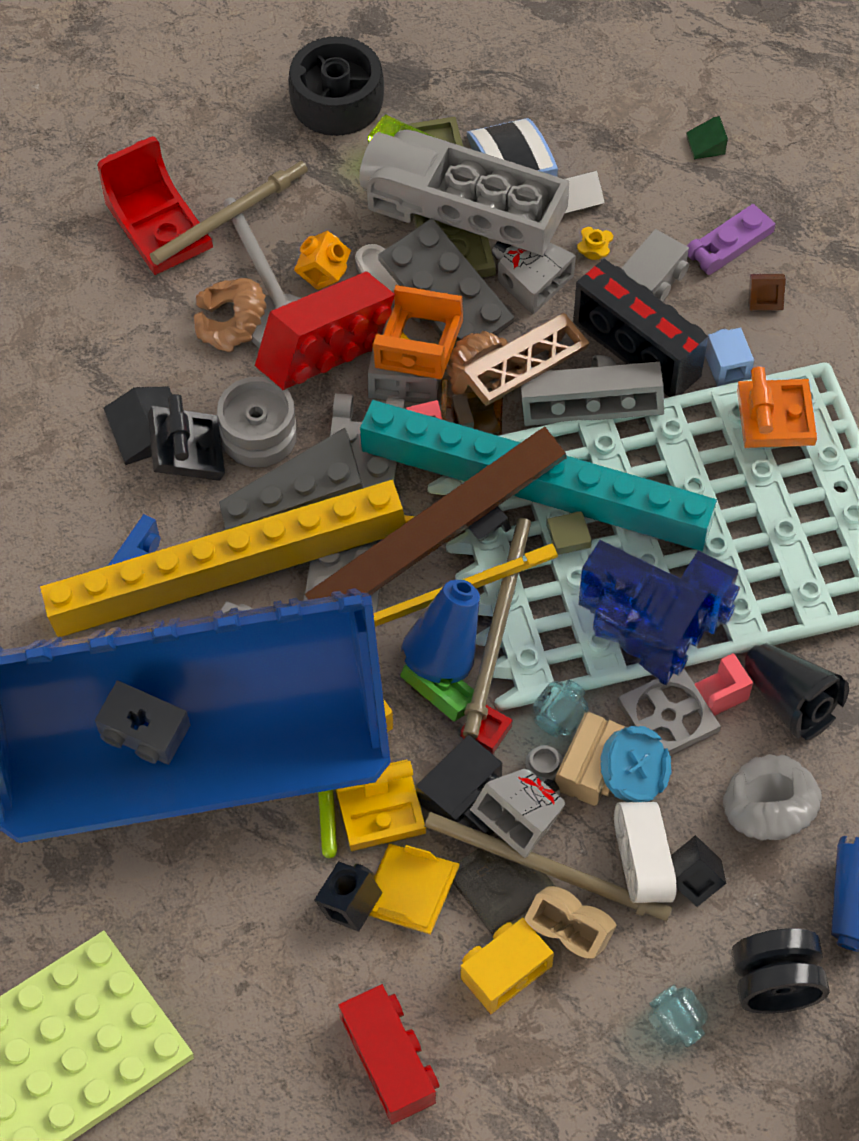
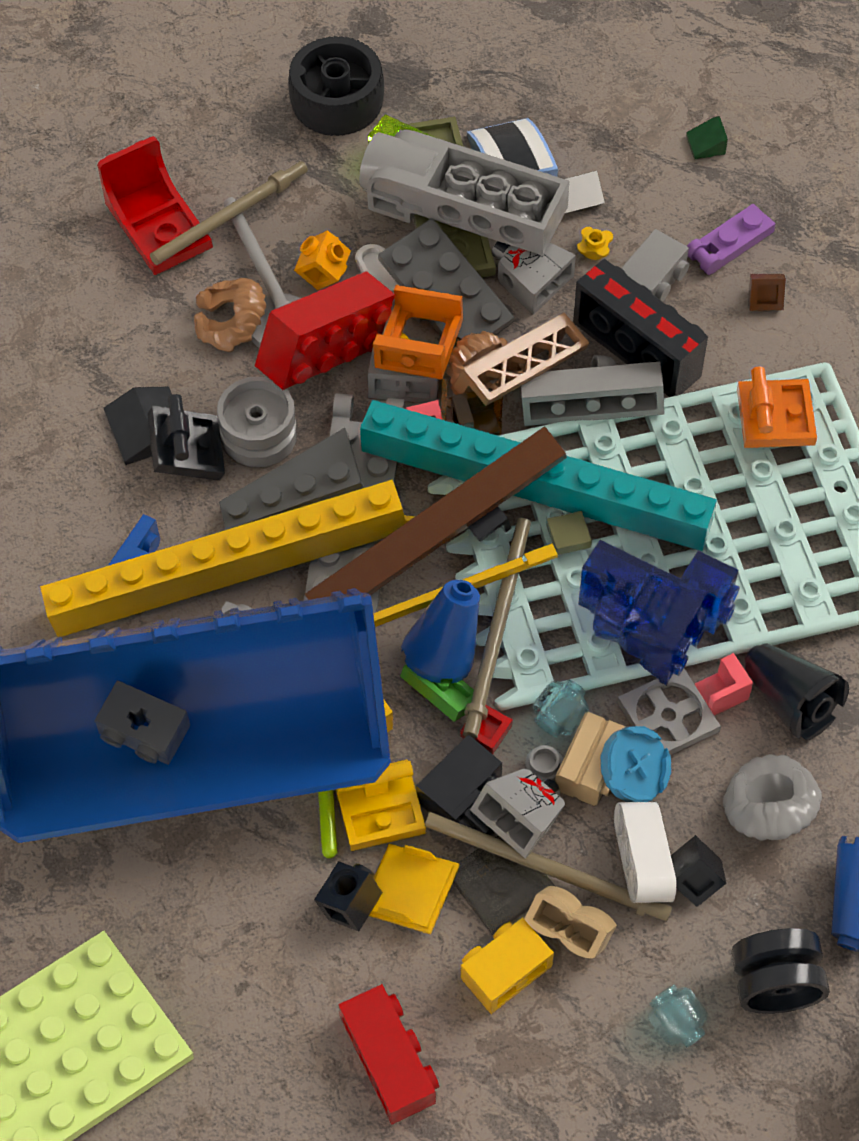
light blue brick [705,327,754,386] -> none

